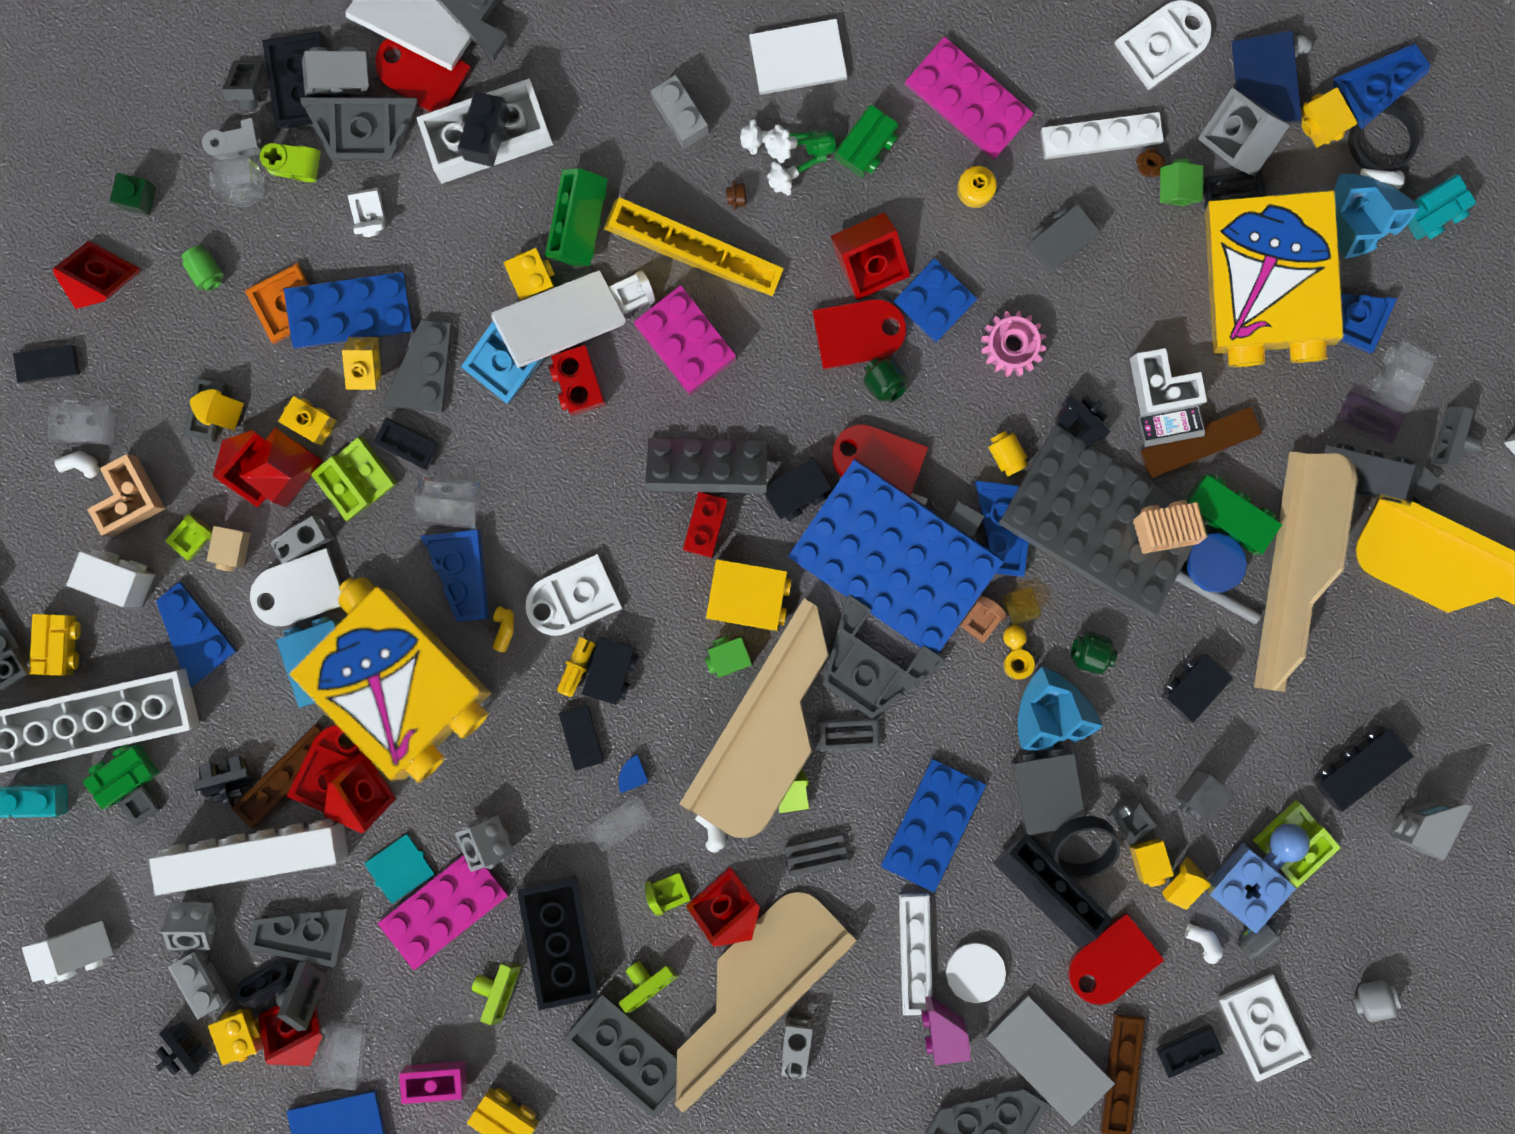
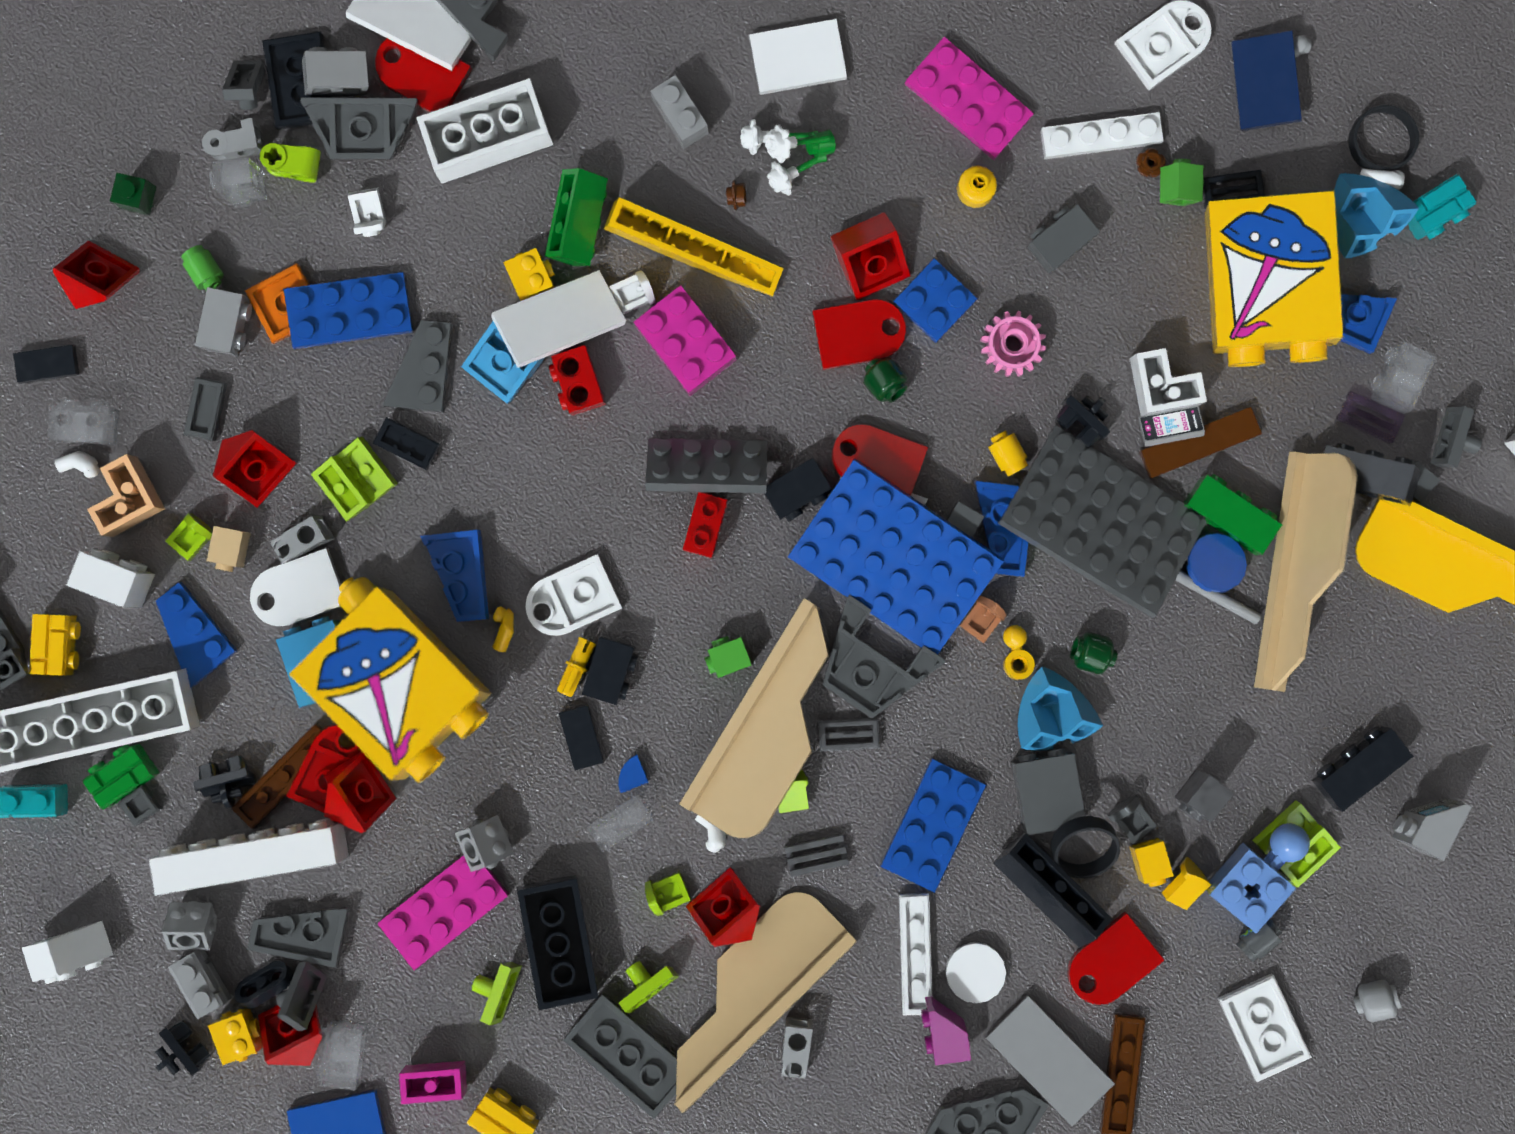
yellow tile [189,389,244,431] -> none
red slope [239,427,323,508] -> none
yellow head [278,396,337,446] -> none
yellow head [342,337,382,390] -> none
teal piece [364,833,436,904] -> none
clear brick [414,476,481,529] -> none
black brick [458,91,510,167] -> none
yellow brick [706,559,792,631] -> none
green brick [834,105,899,178] -> none
clear yellow tile [1003,587,1041,625] -> none
light nougat brick [1133,500,1207,554] -> none
black plate [1155,1024,1224,1078] -> none
black brick [1161,653,1233,722] -> none
white arm [1185,923,1223,964] -> none
light grey slope [1198,87,1290,177] -> none
yellow head [1301,87,1358,148] -> none
blue wing [1333,43,1430,129] -> none
none -> light grey brick [195,287,252,357]

